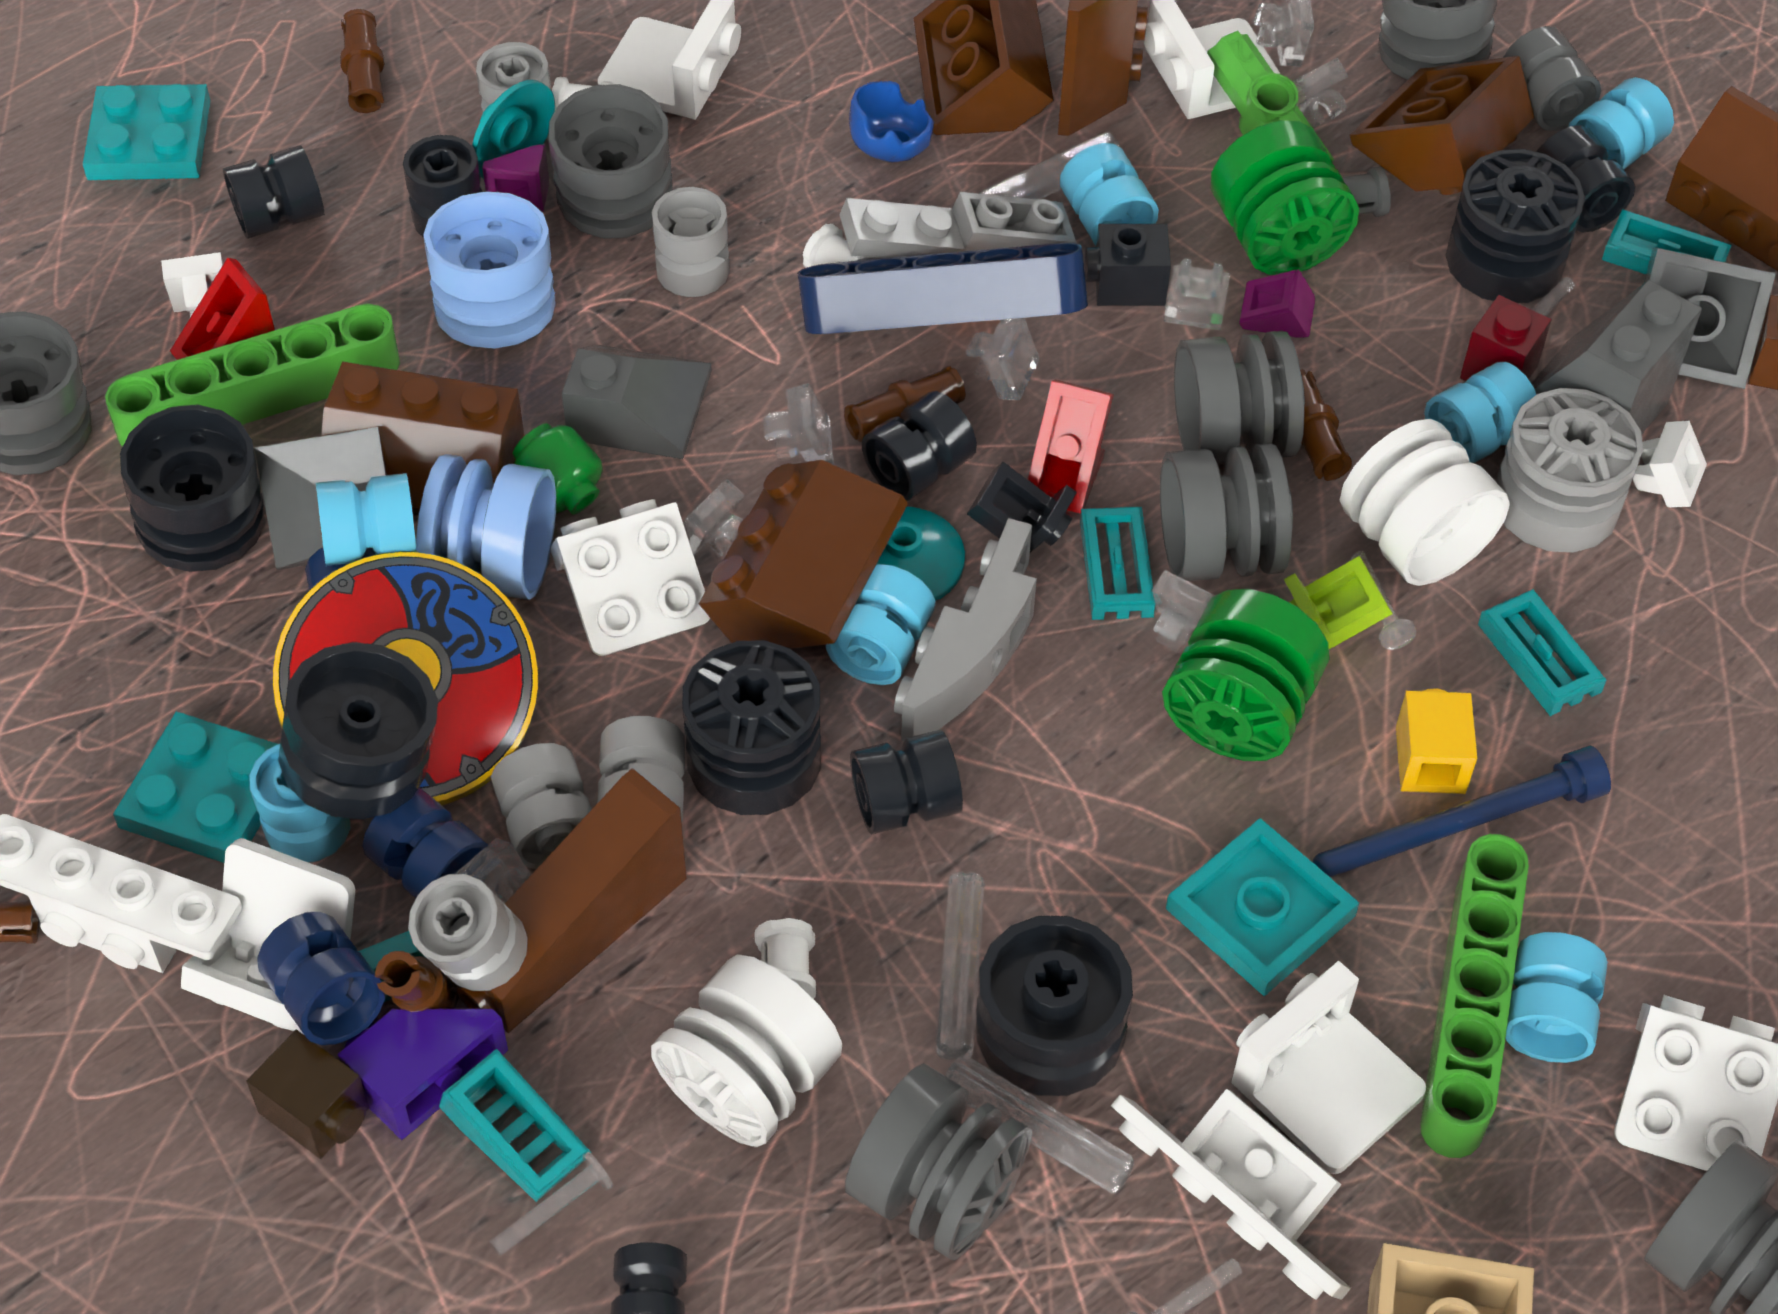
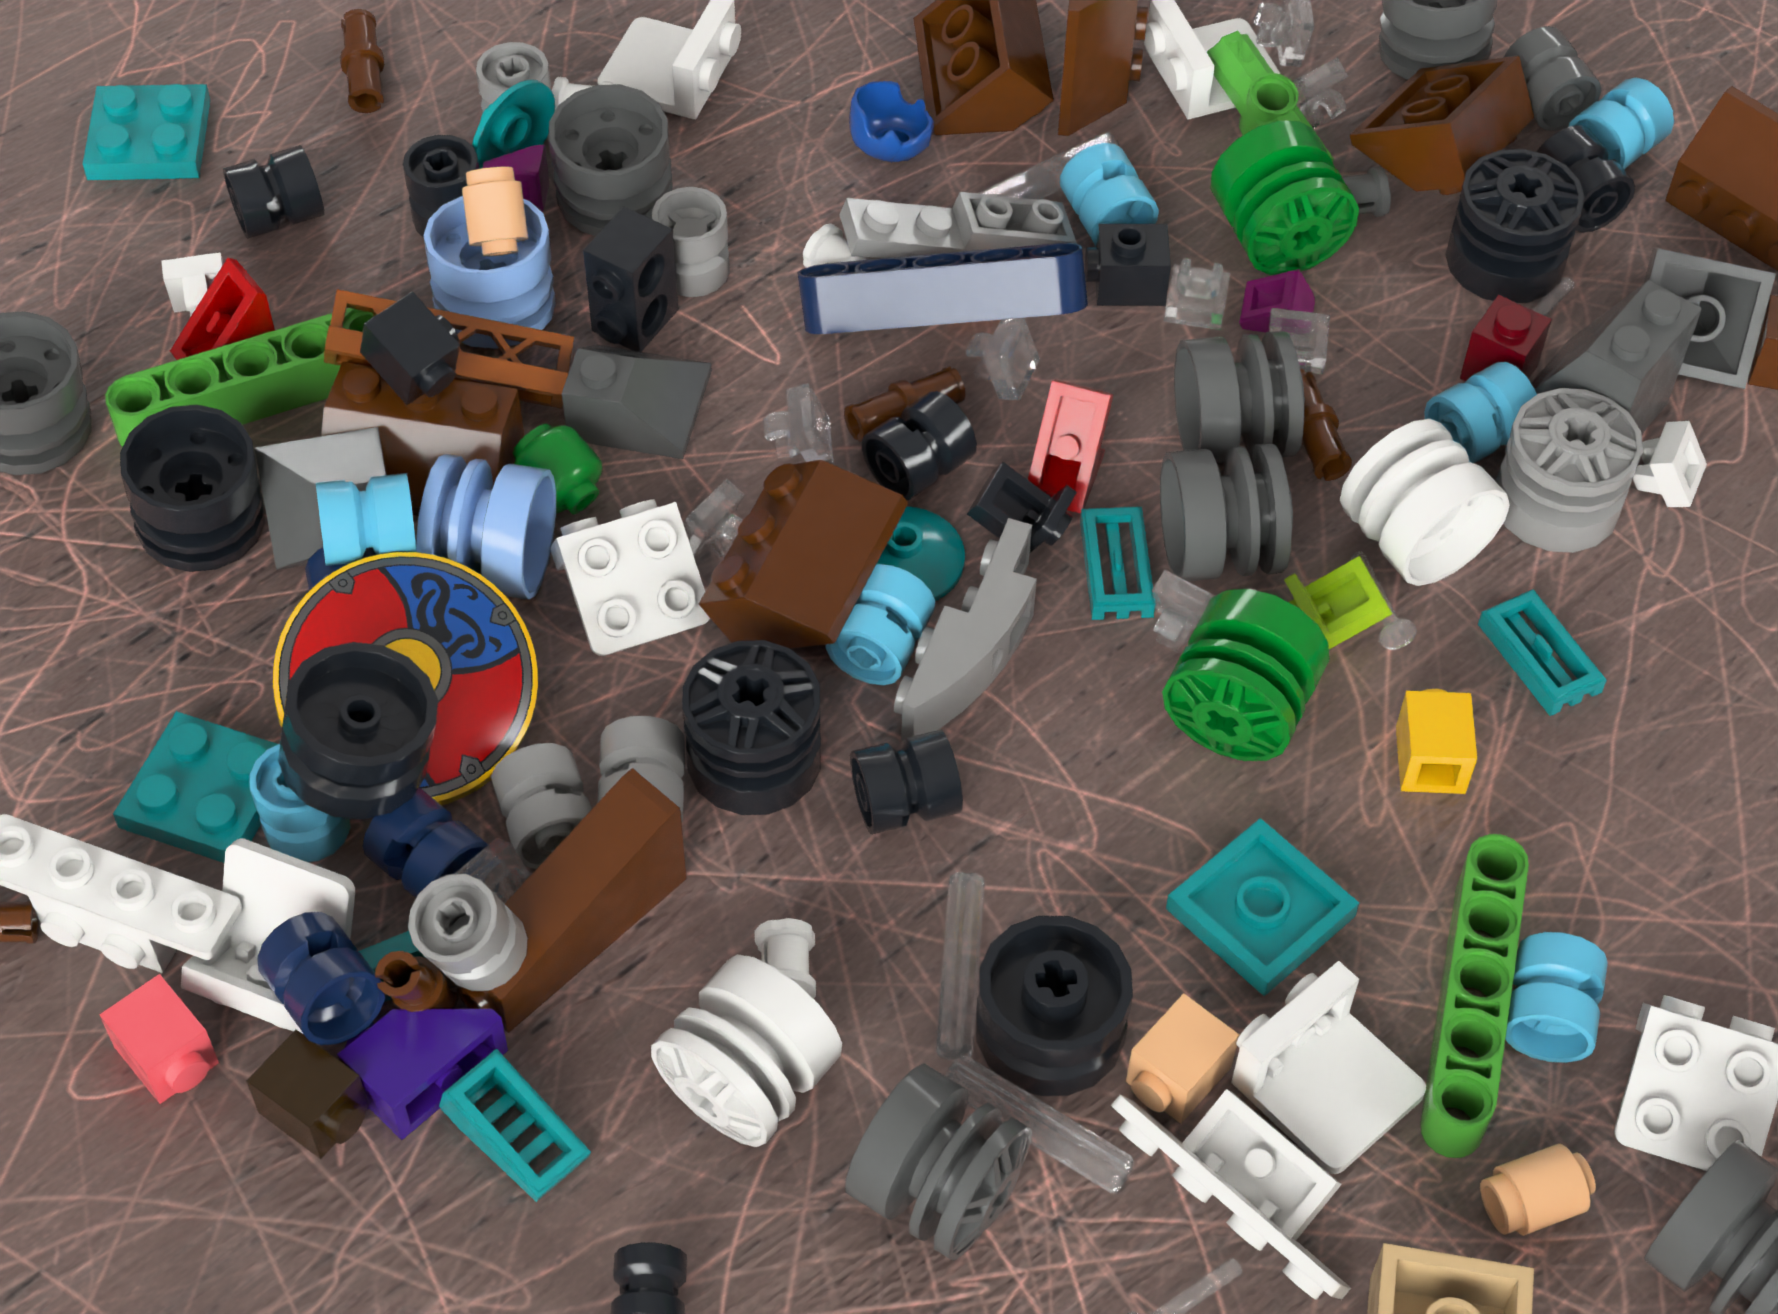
clear pin [490,1151,614,1256] -> none
dark blue piece [1312,745,1611,877] -> none
teal tile [1602,209,1732,274] -> none
none -> coral brick [99,974,219,1104]
none -> dark orange fence [324,289,574,409]
none -> black brick [360,291,460,405]
none -> light nougat brick [462,167,529,256]
none -> black brick [583,206,679,352]
none -> light nougat brick [1126,993,1240,1124]
none -> clear tile [1268,308,1330,374]
none -> light nougat brick [1480,1143,1596,1236]

